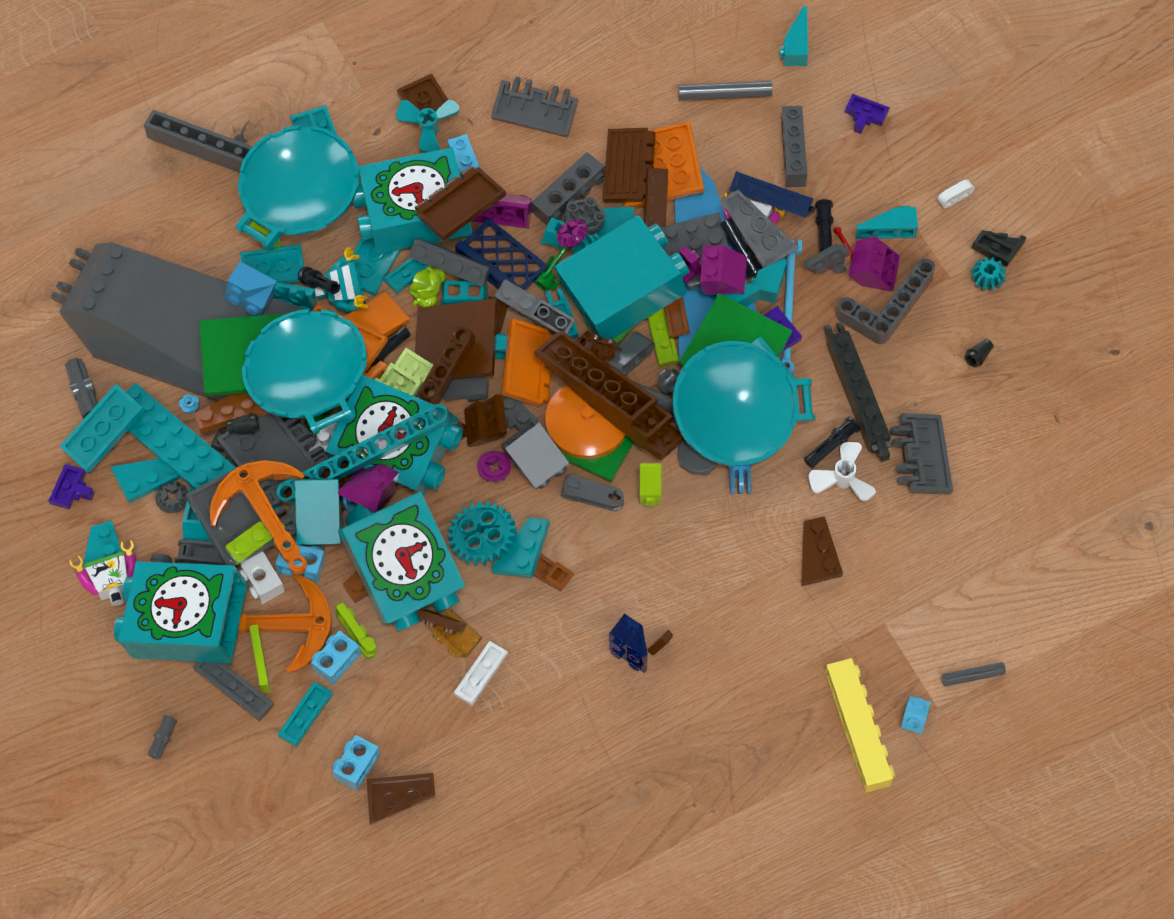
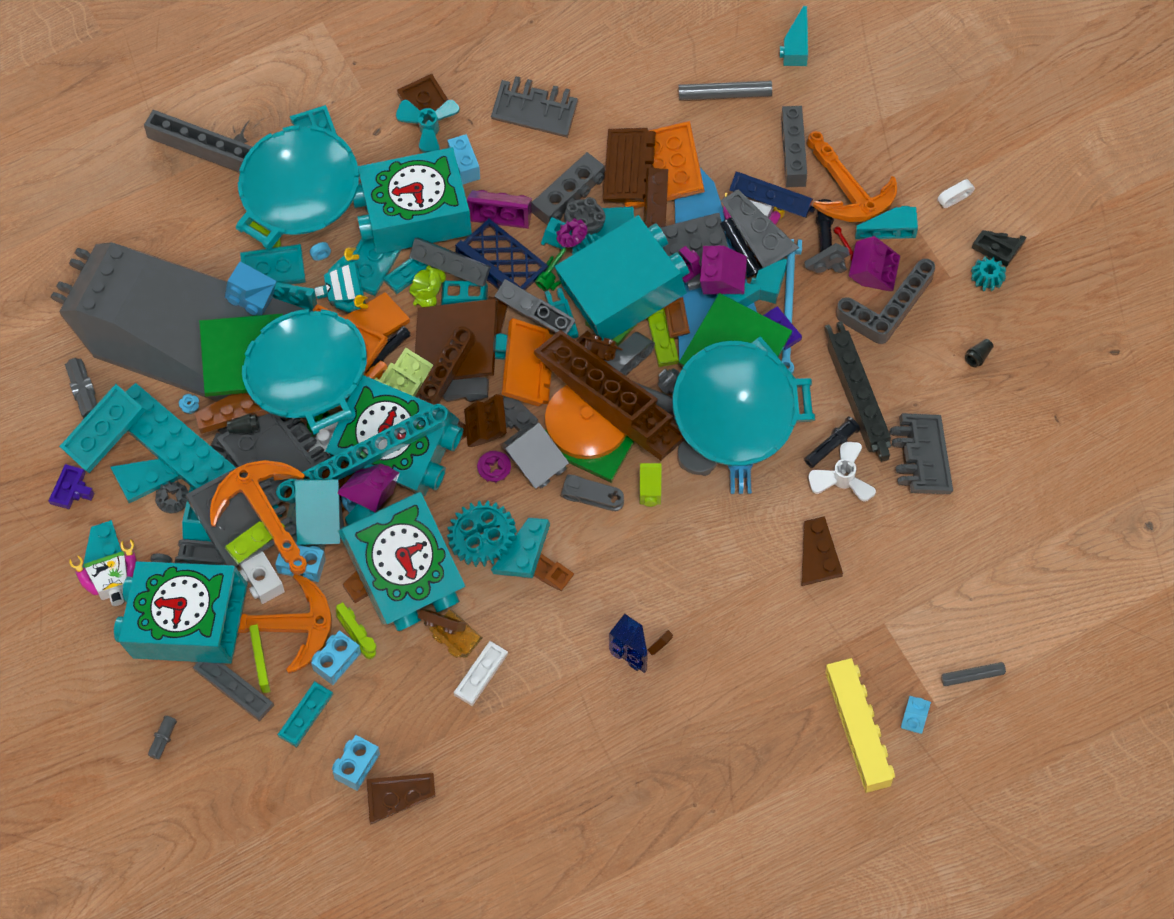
black pin [298,266,340,294] -> none
reddish brown hinge [415,166,506,241] -> none
dark purple hinge [845,94,890,134] -> none
none -> medium azure tile [310,242,331,261]
none -> orange piece [806,131,897,222]

